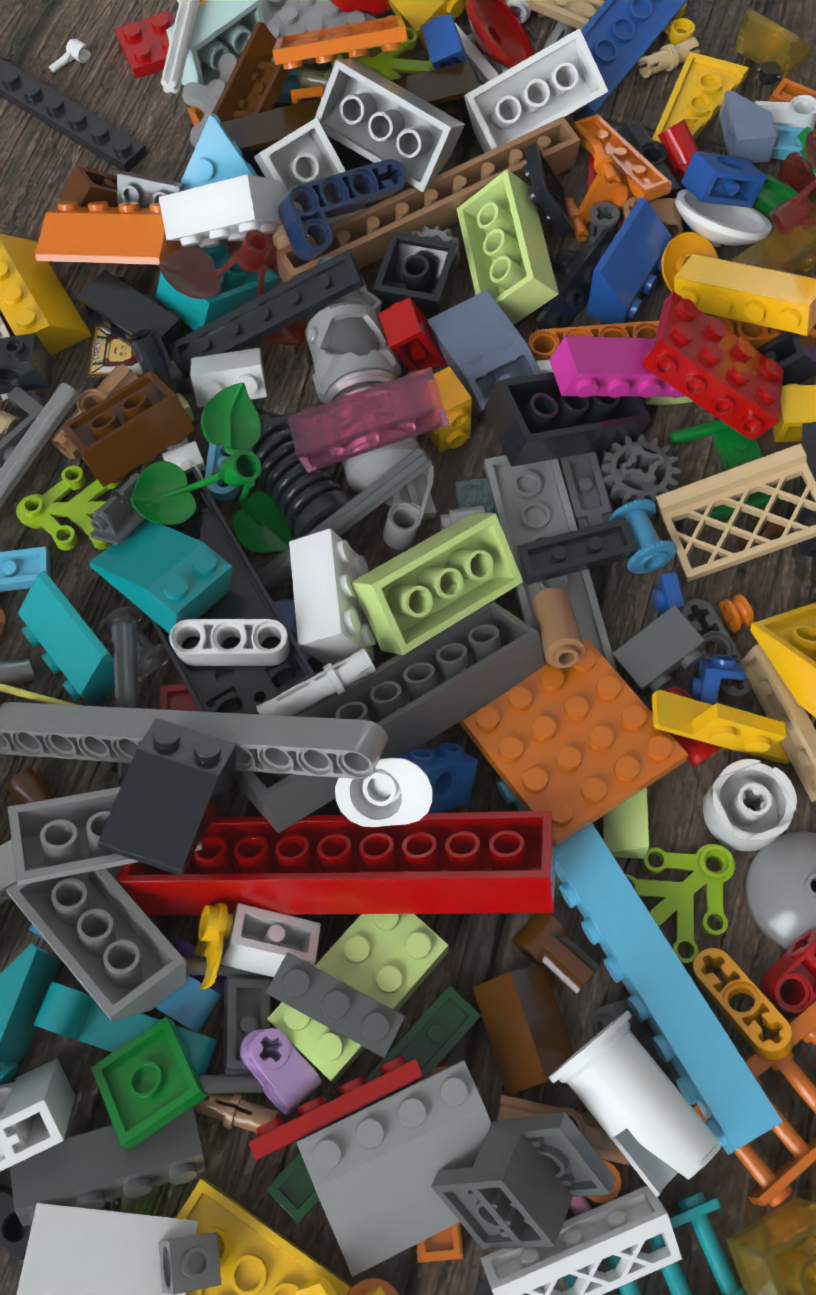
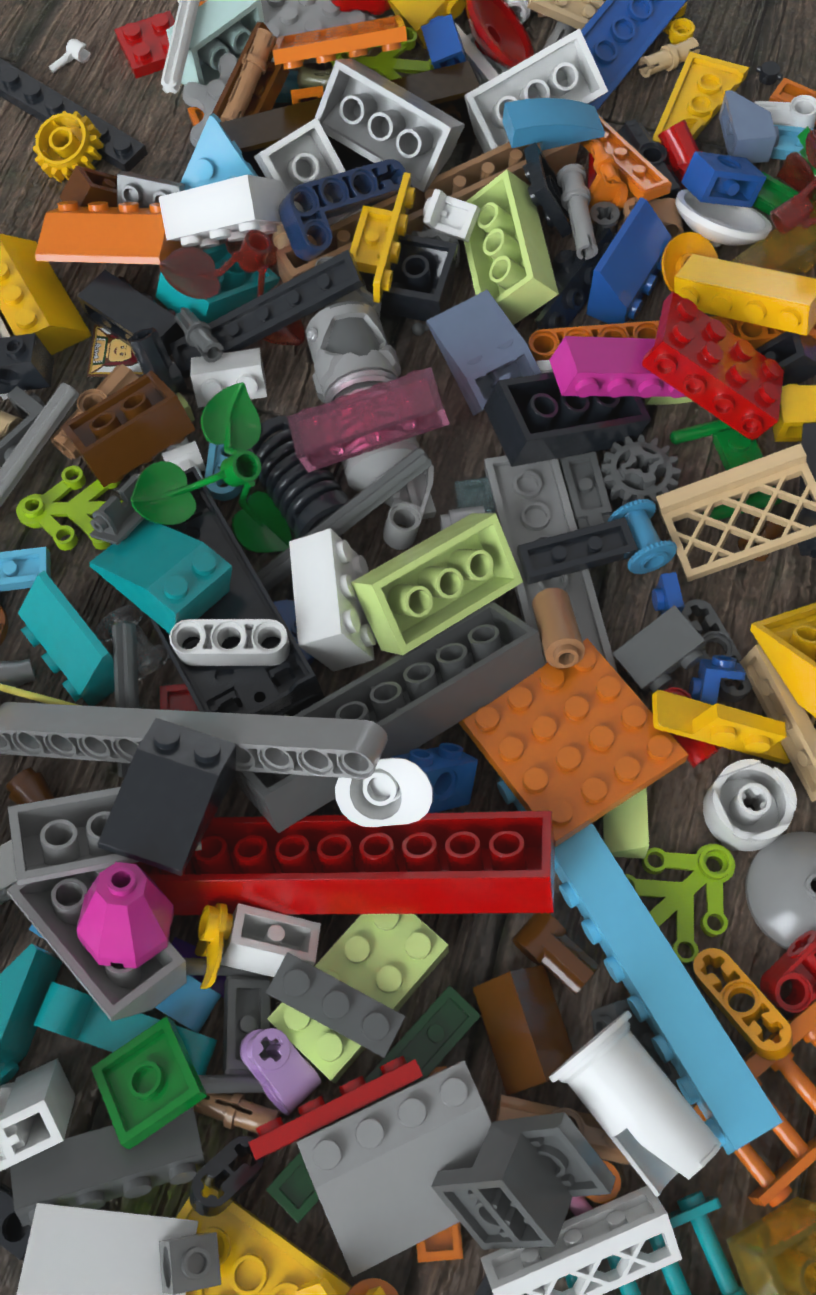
white pin [256,648,376,716] -> none
red brick [378,297,447,379] -> none
yellow brick [418,366,472,453] -> none
orange bush [719,594,754,632] -> none
clear yellow slope [735,7,813,78] -> none
none -> yellow gear [33,111,104,183]
none -> dark pink cone [76,862,174,969]
none -> dark grey axle [175,308,224,362]
none -> black beam [189,1135,265,1217]
none -> medium nougat pin [220,28,277,122]
none -> yellow bracket [350,172,416,303]
none -> white bracket [423,189,481,242]
none -> dark azure slope [502,98,605,150]
none -> light grey pin [556,164,598,260]

